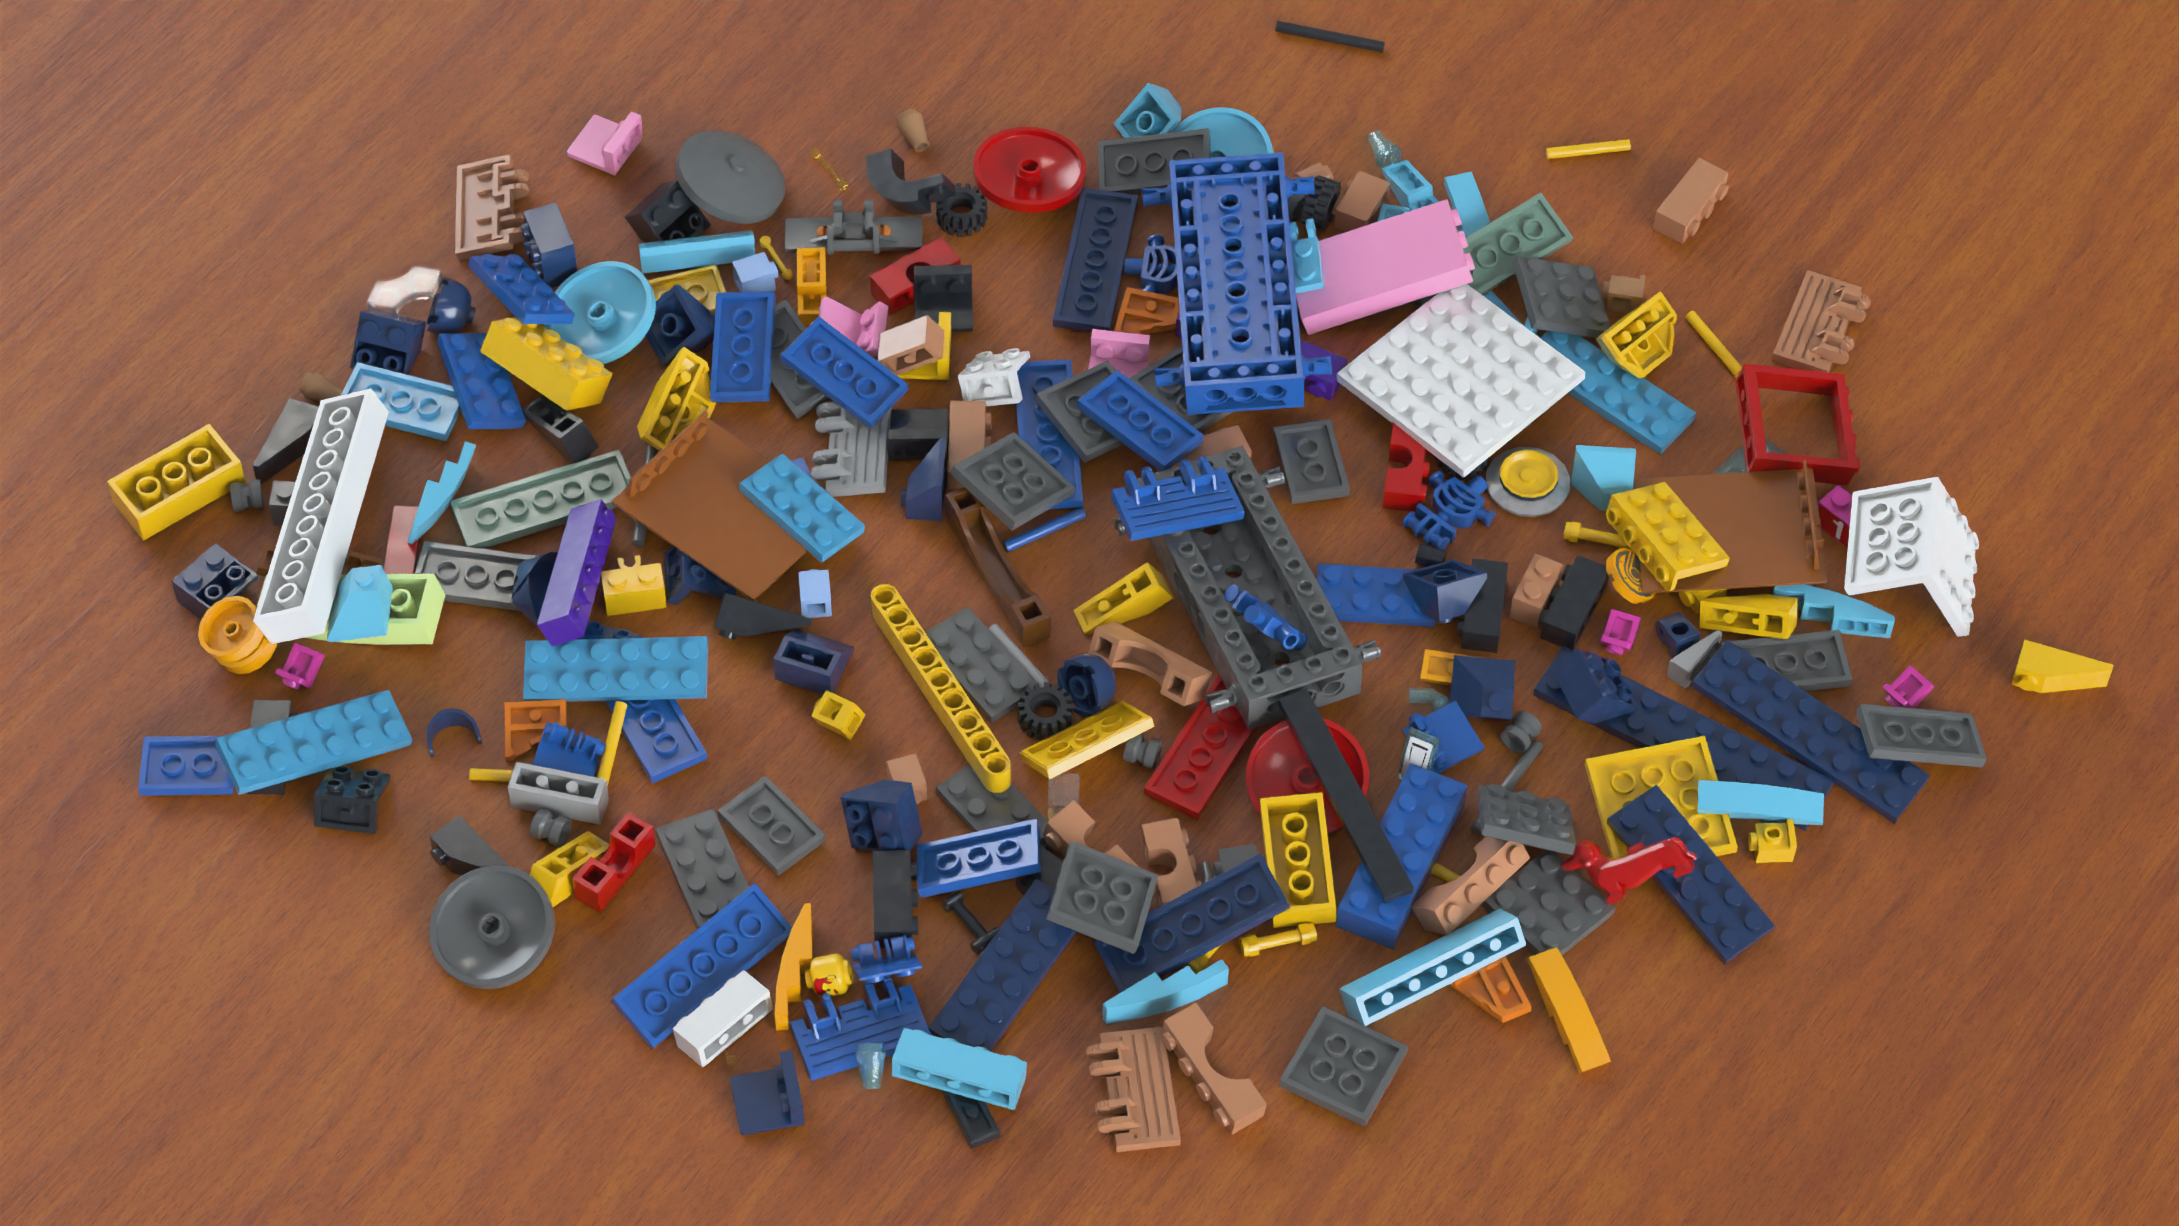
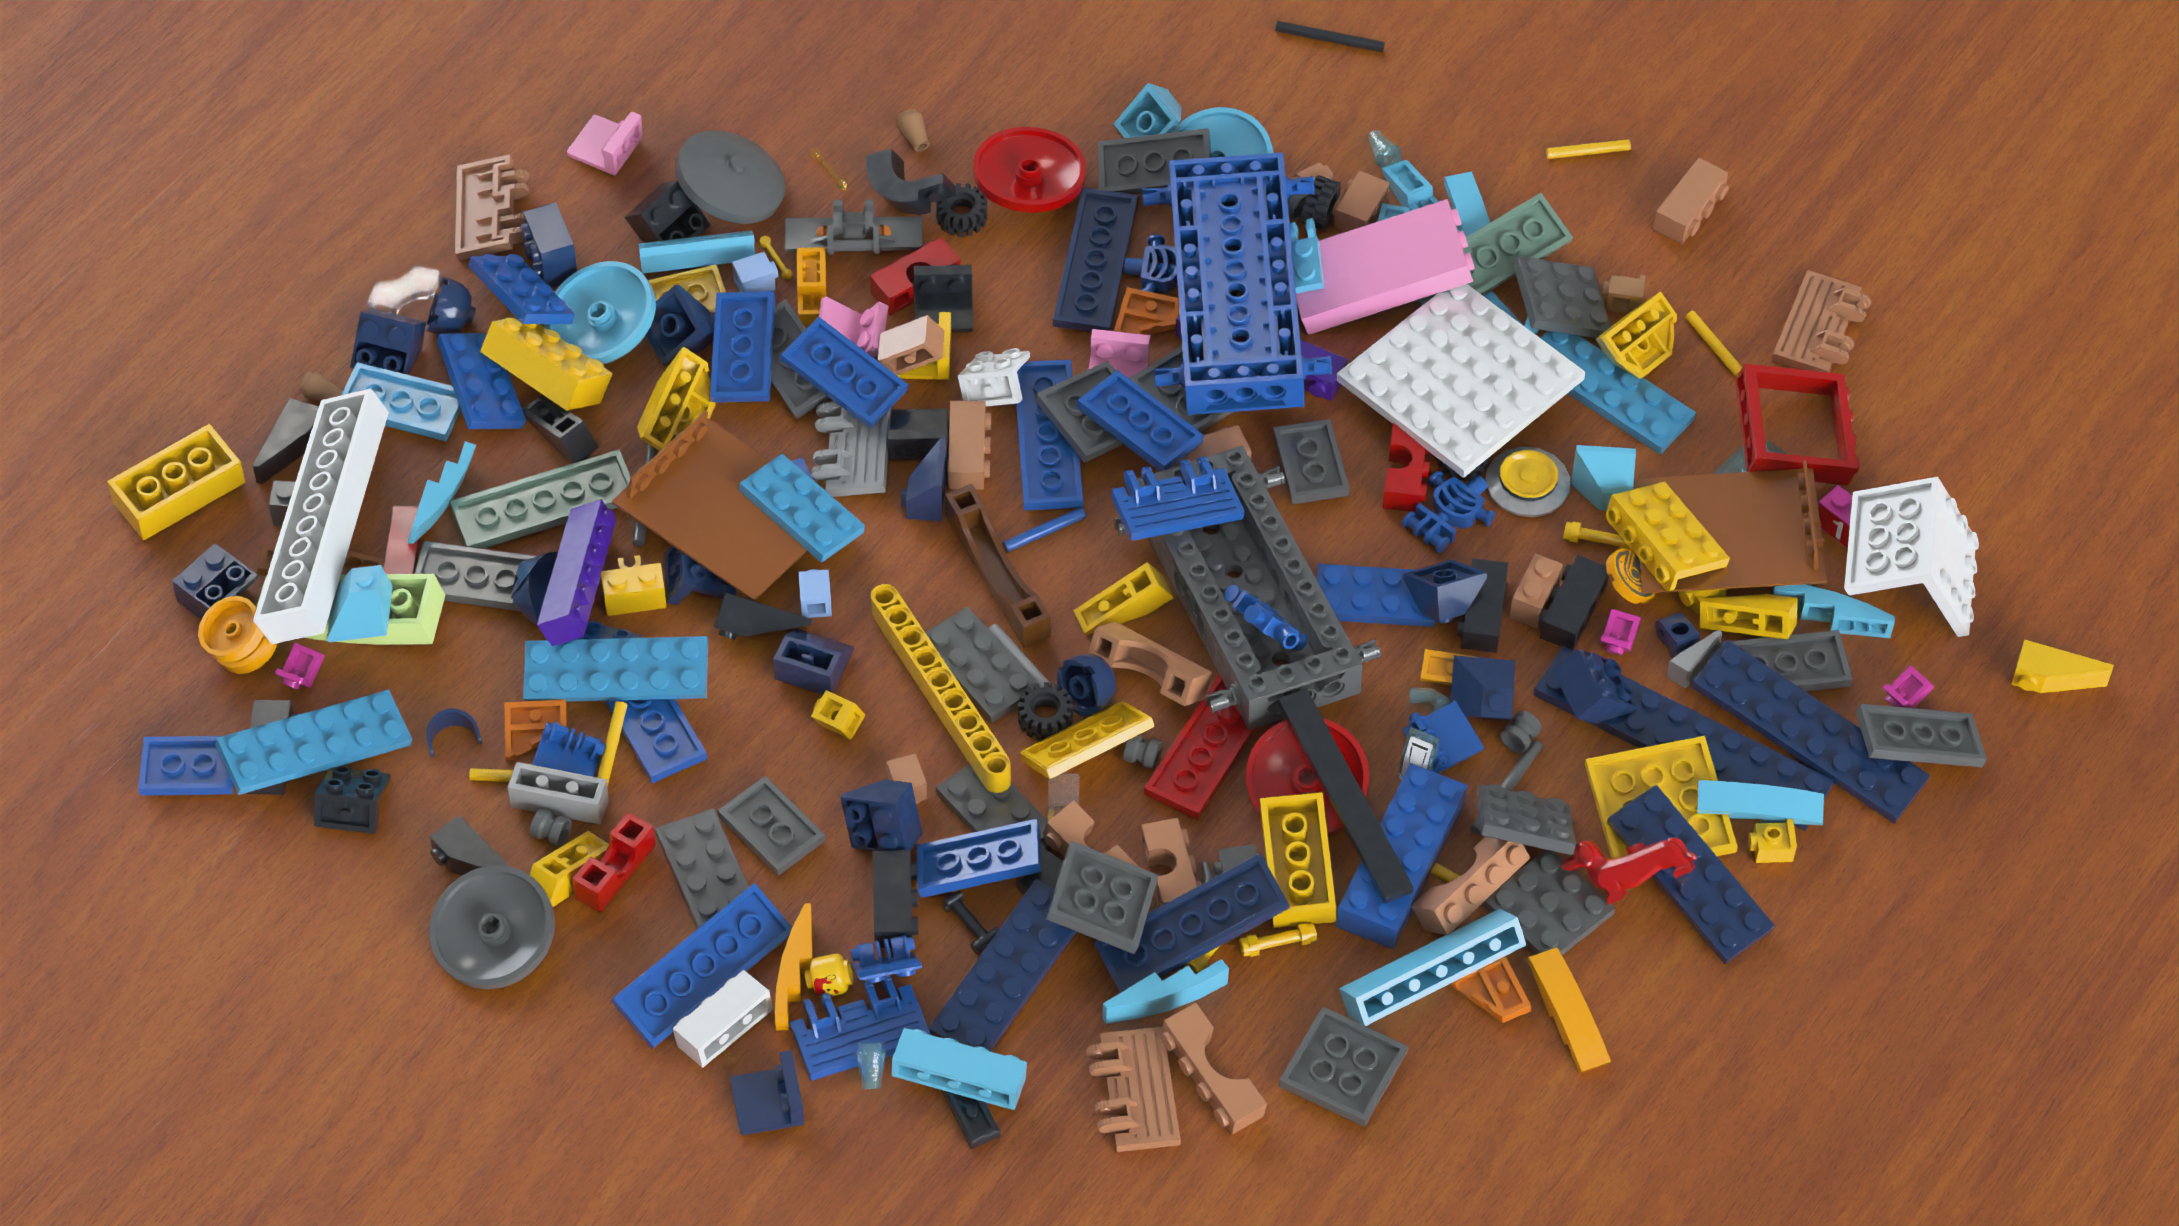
dark grey wheel [230,479,264,512] -> none
dark grey plate [951,432,1075,530] -> none
black hinge [1415,544,1447,567] -> none

